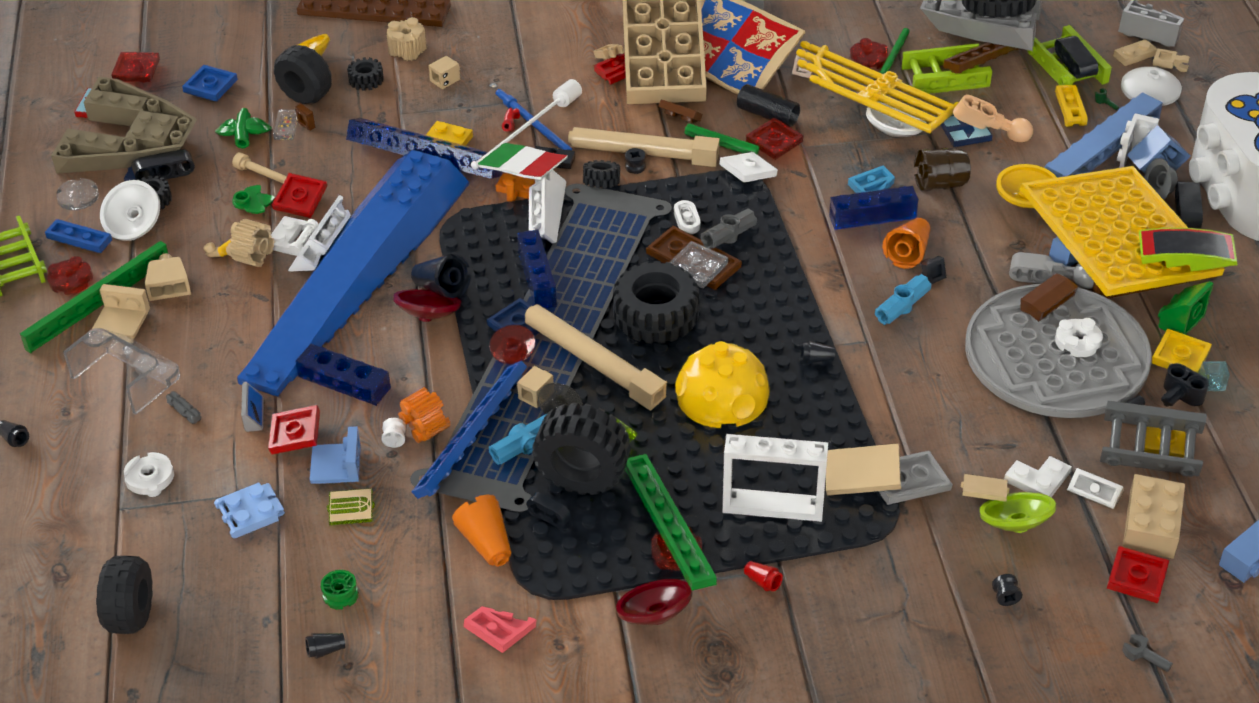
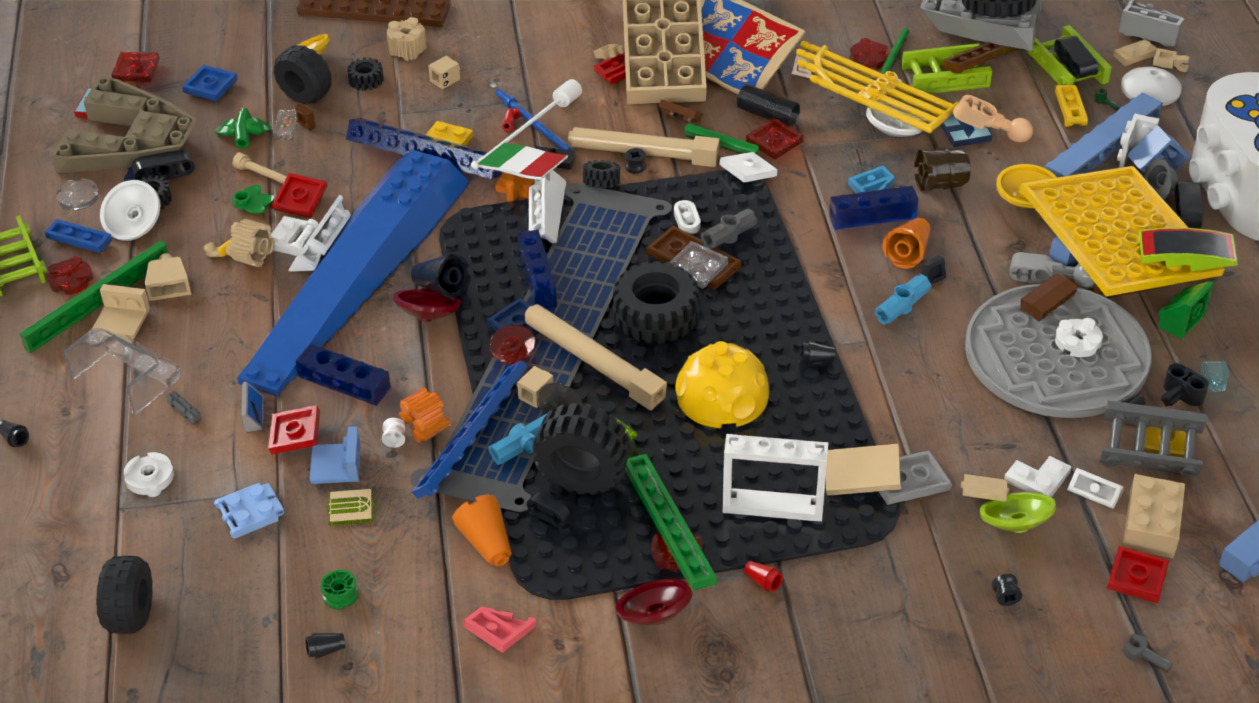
yellow plate [1152,329,1212,373] -> none

